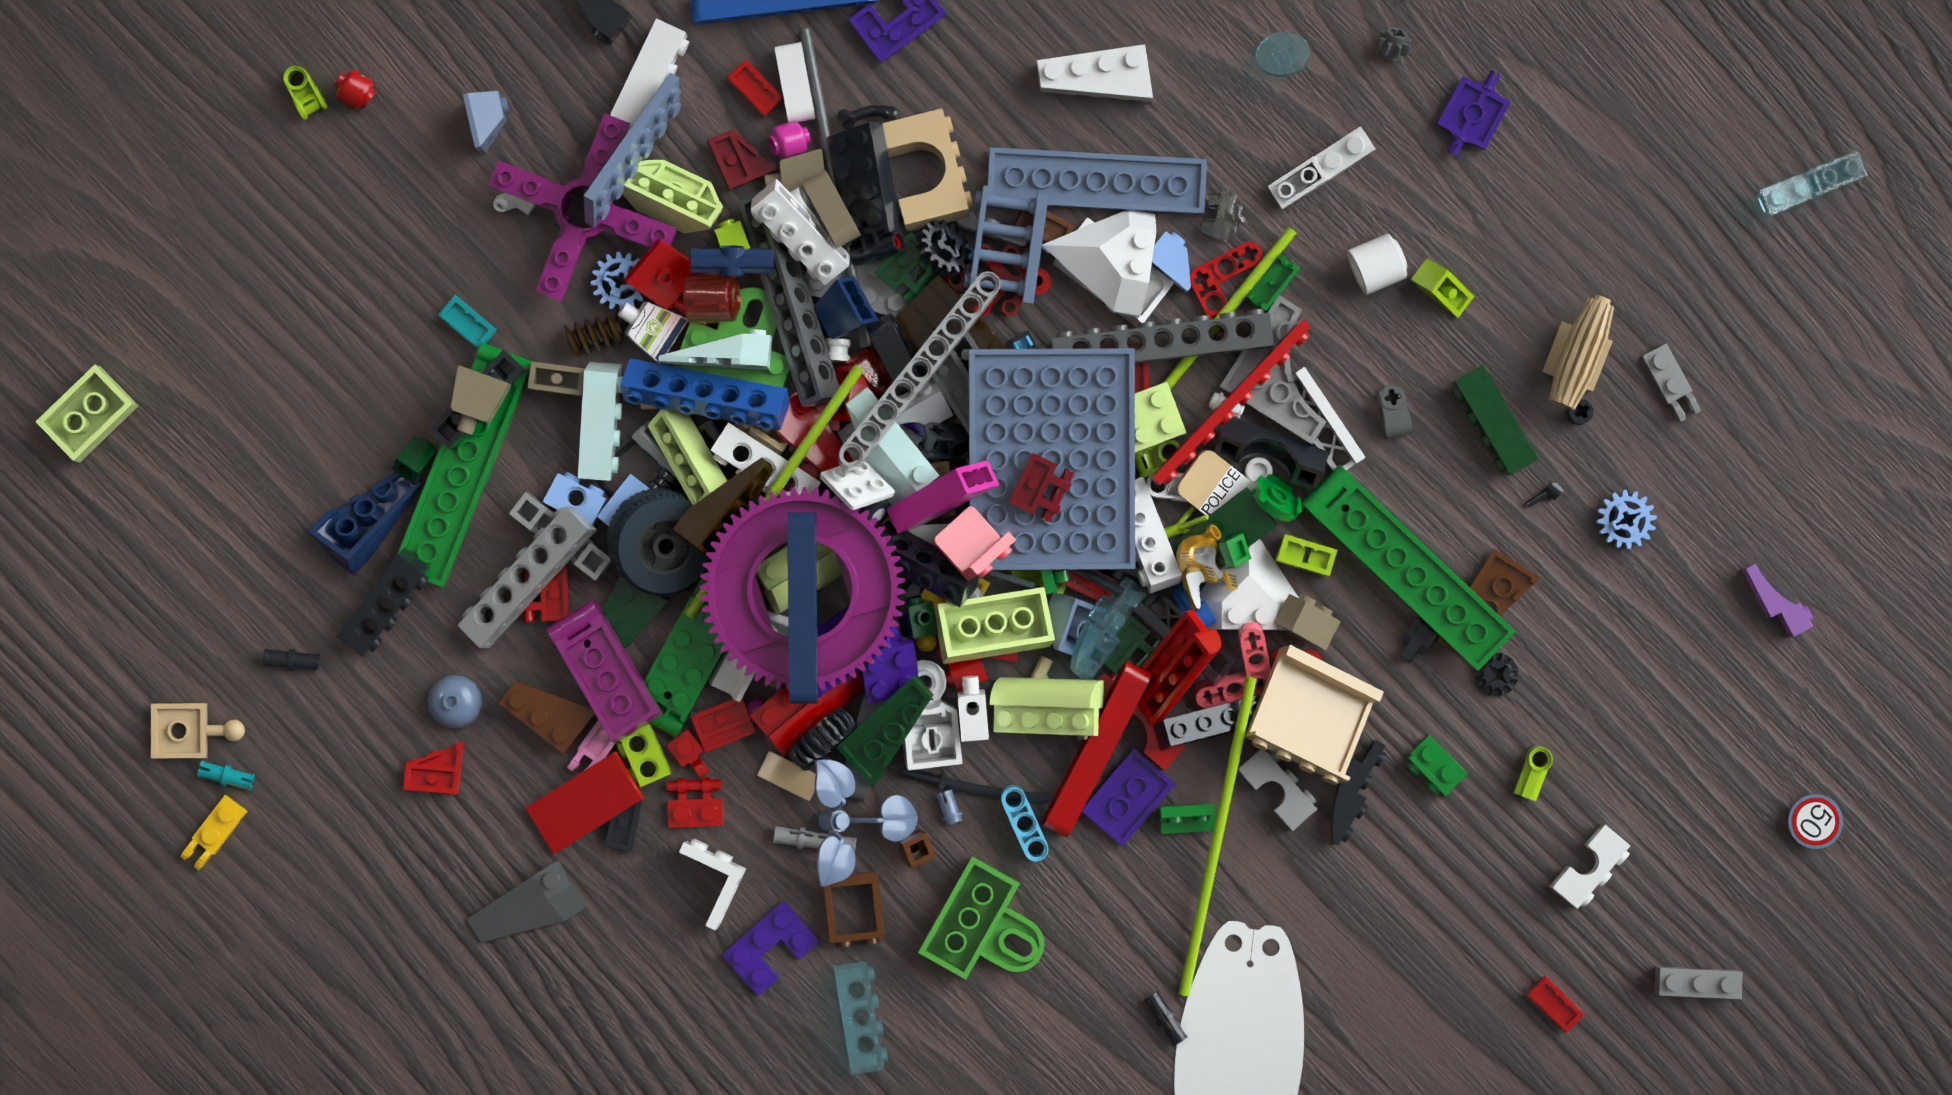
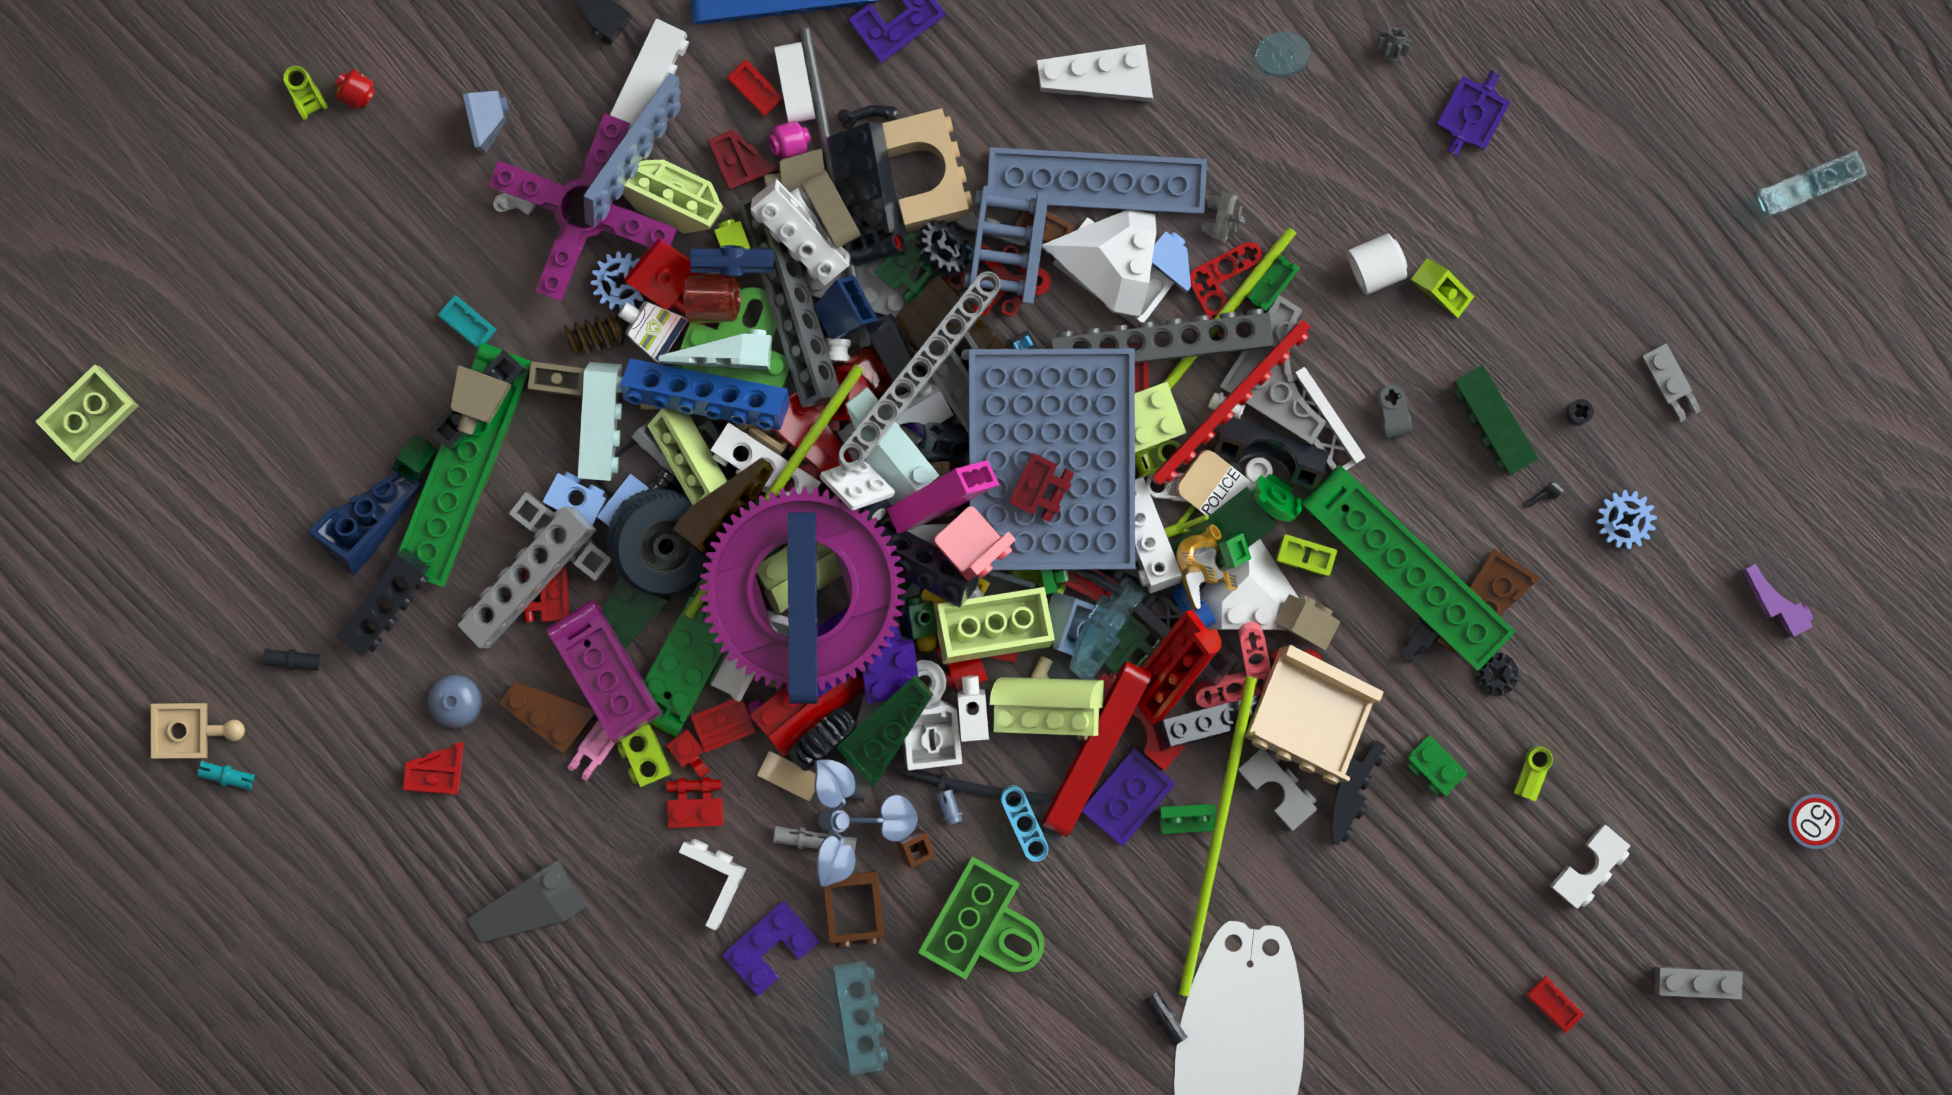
yellow hinge [180,795,248,871] -> none
red tile [526,752,645,854] -> none
black plate [605,799,643,851] -> none
white slope [1268,126,1376,209] -> none
tan plate [1542,295,1614,410] -> none

